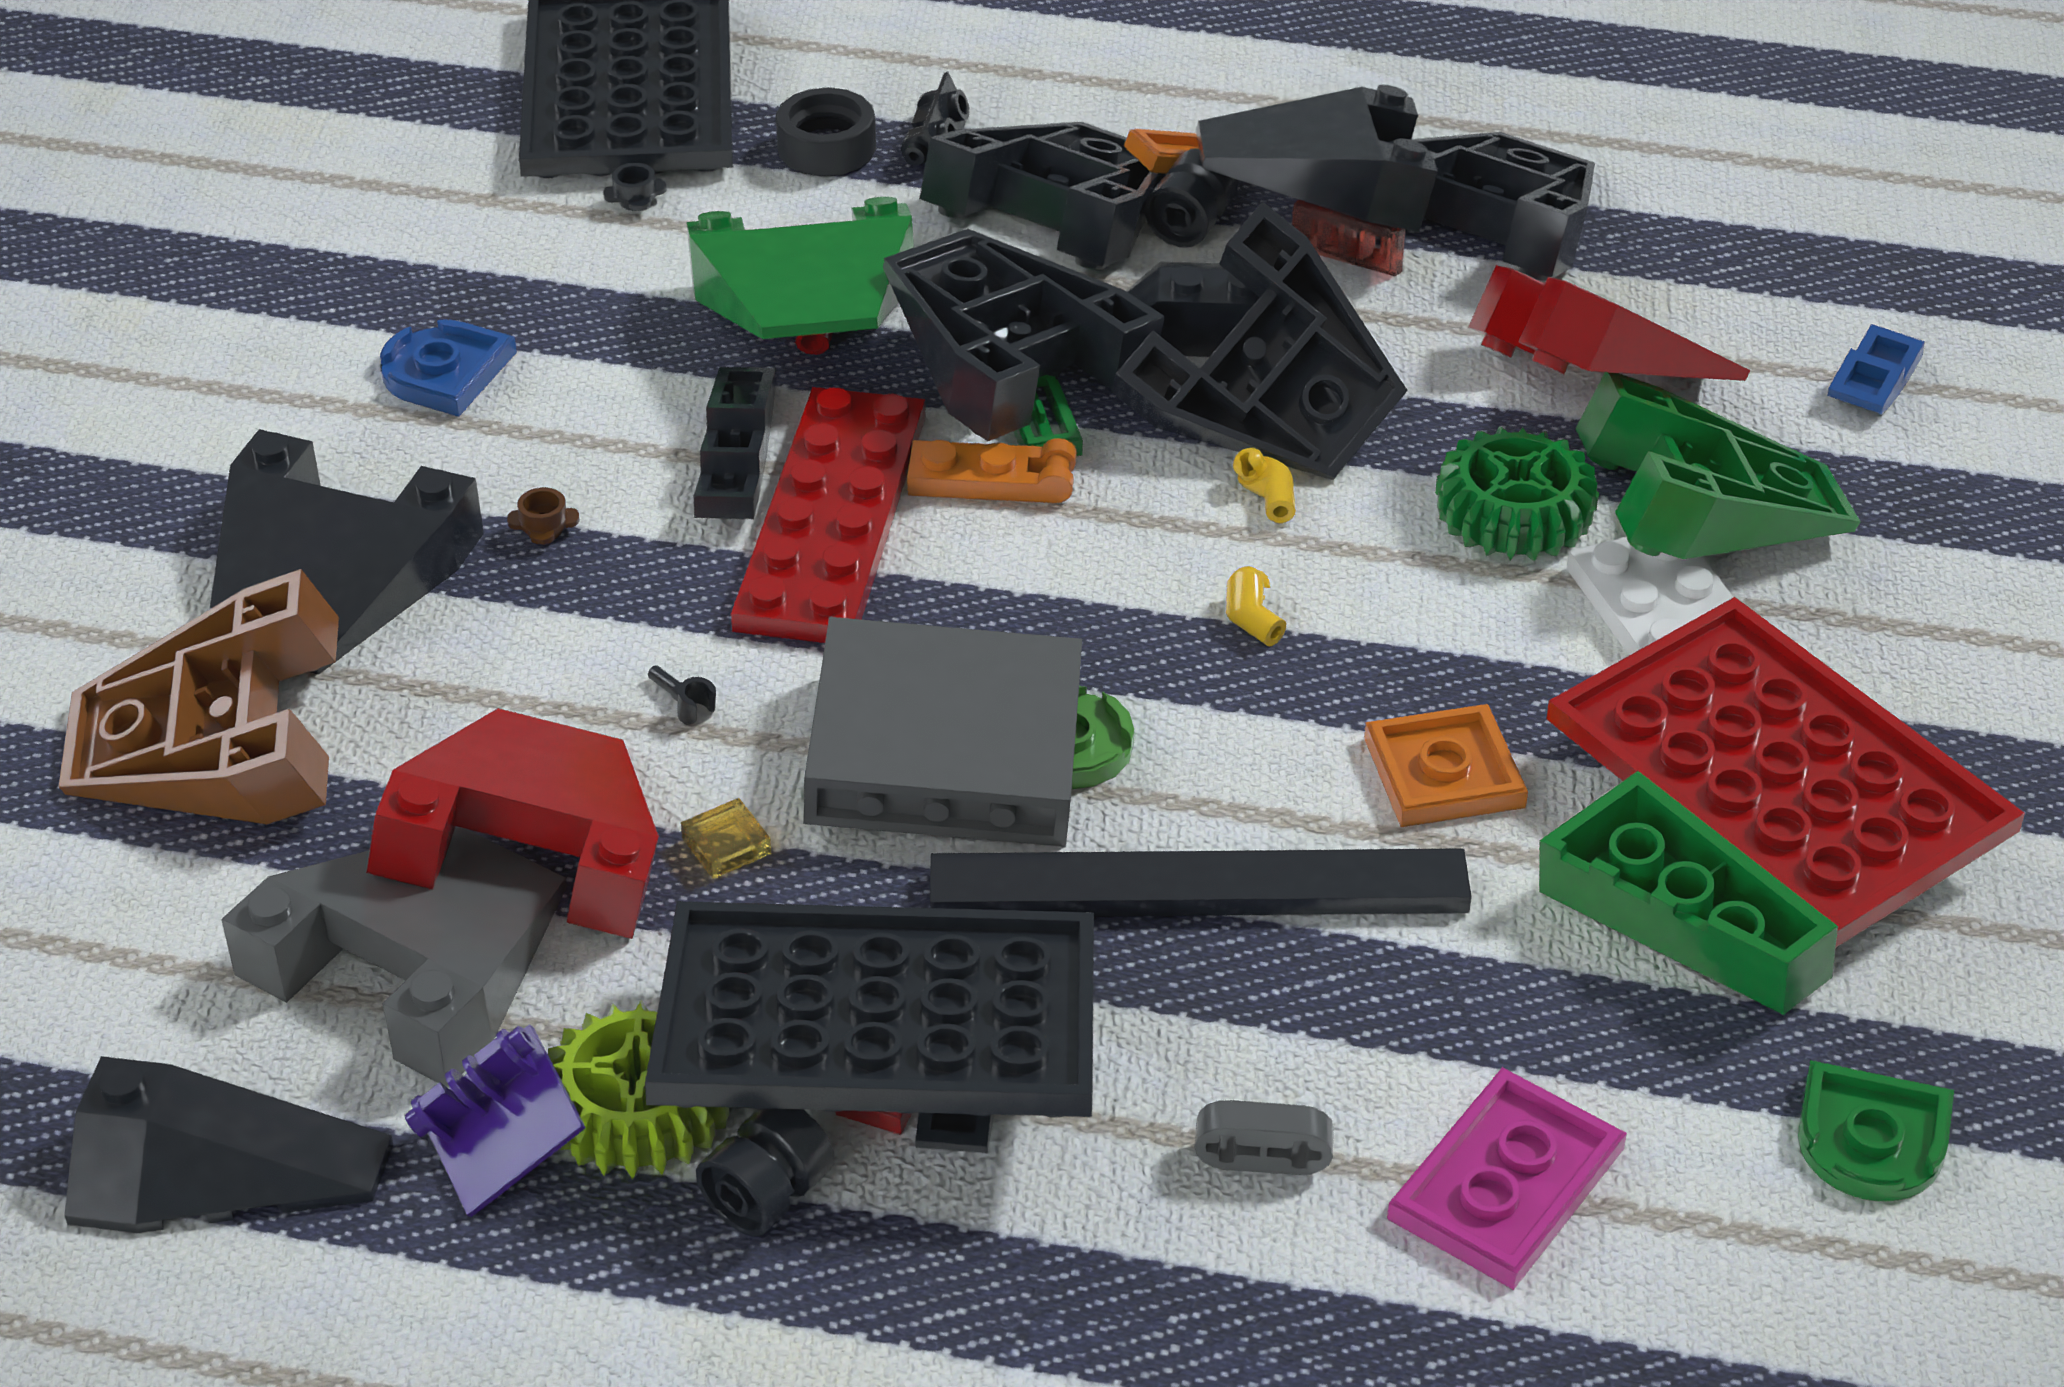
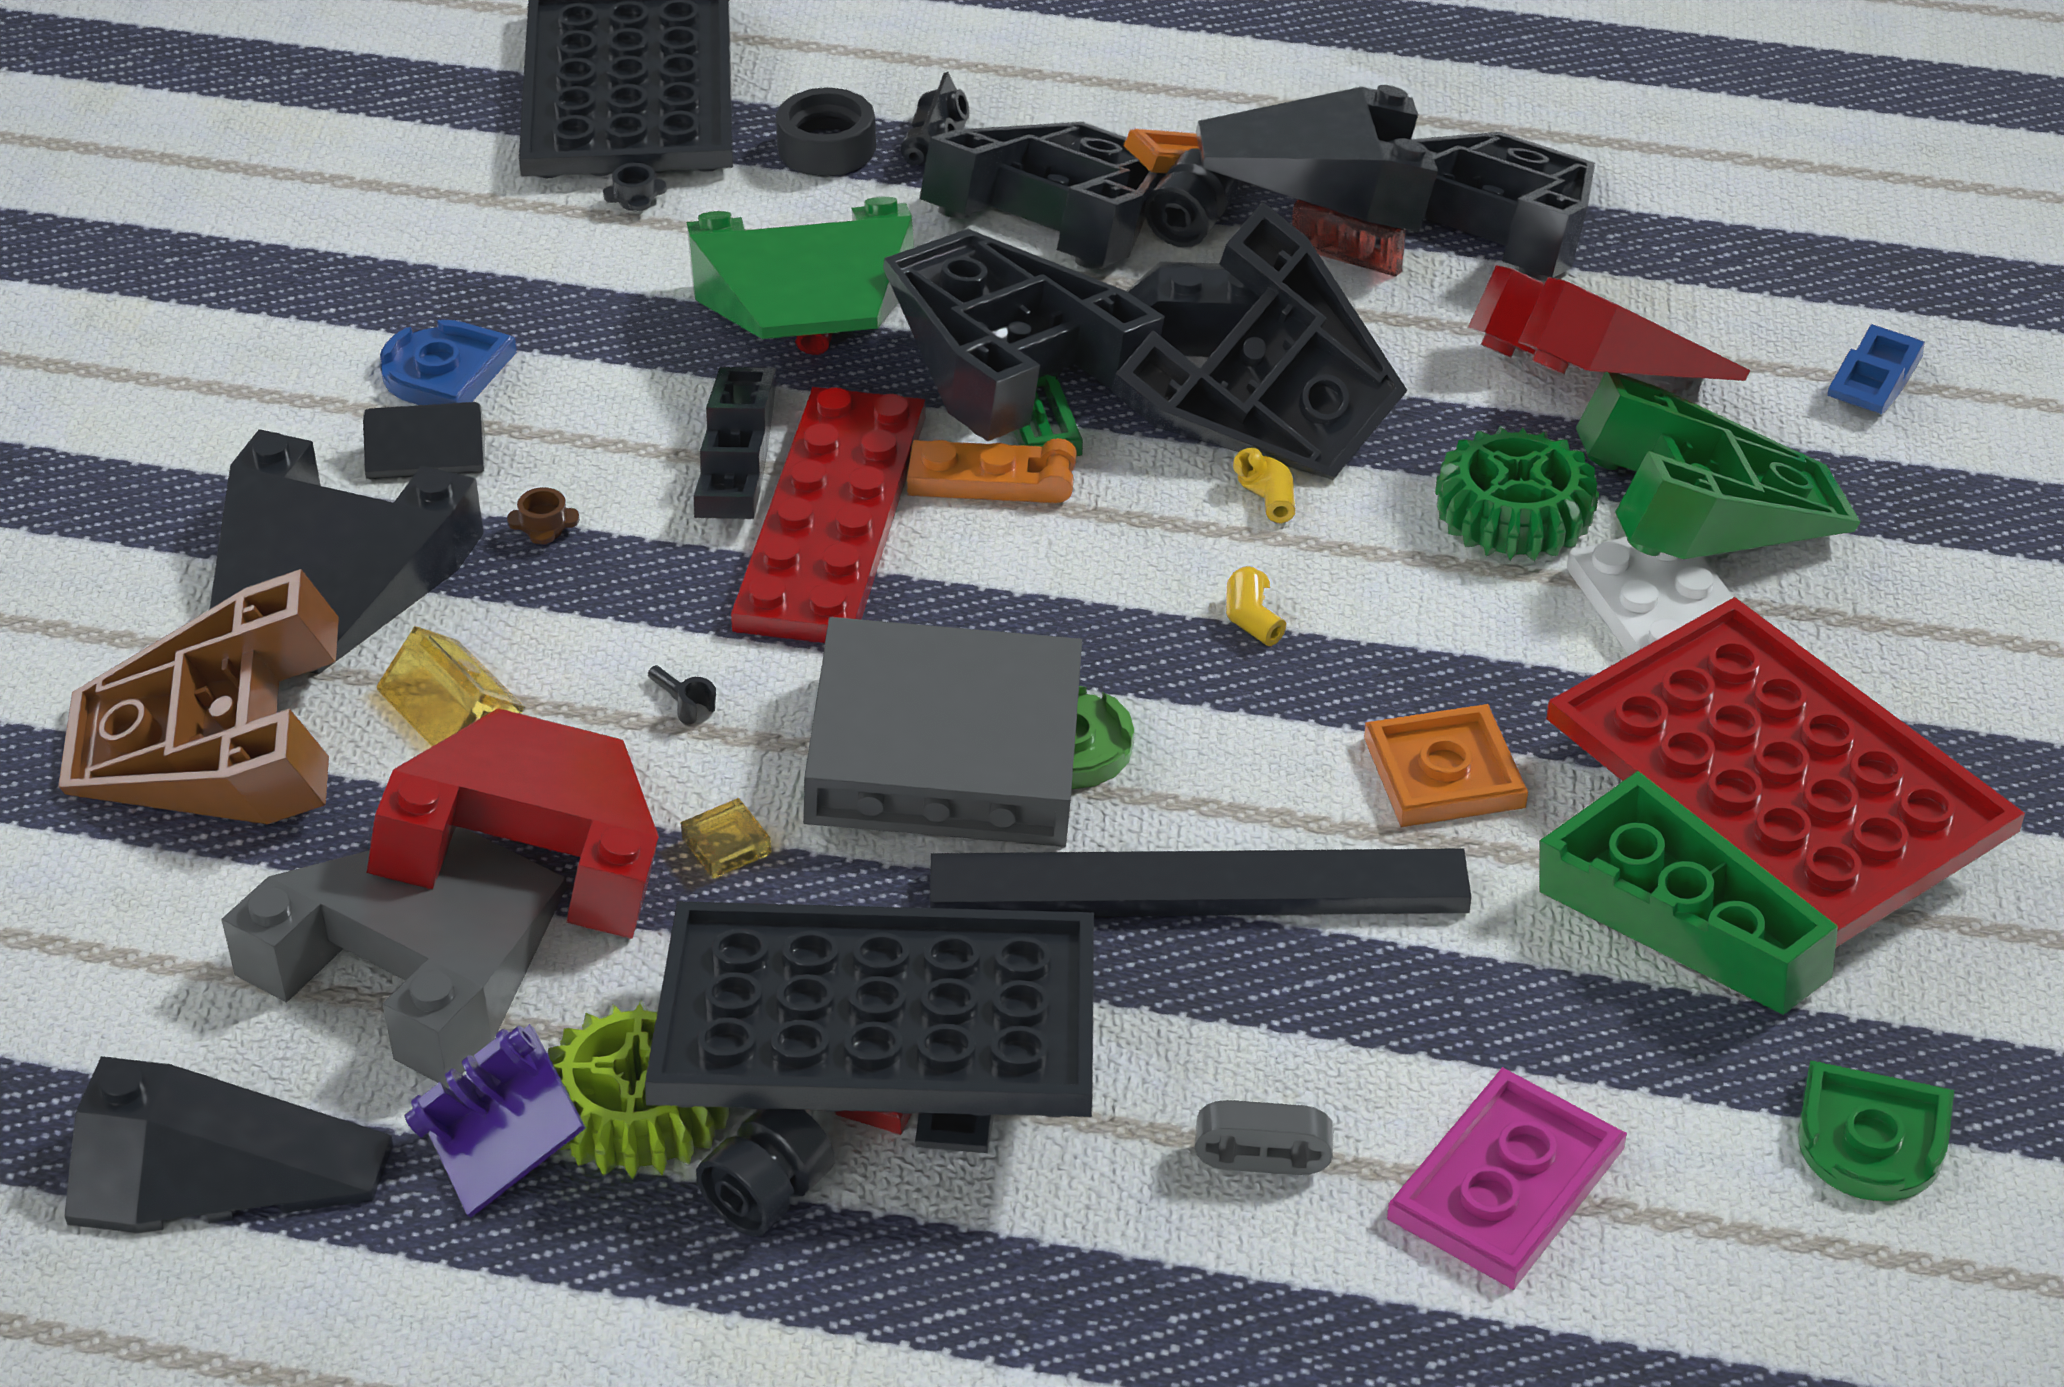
none -> black slope [363,402,485,479]
none -> clear yellow panel [377,626,525,746]

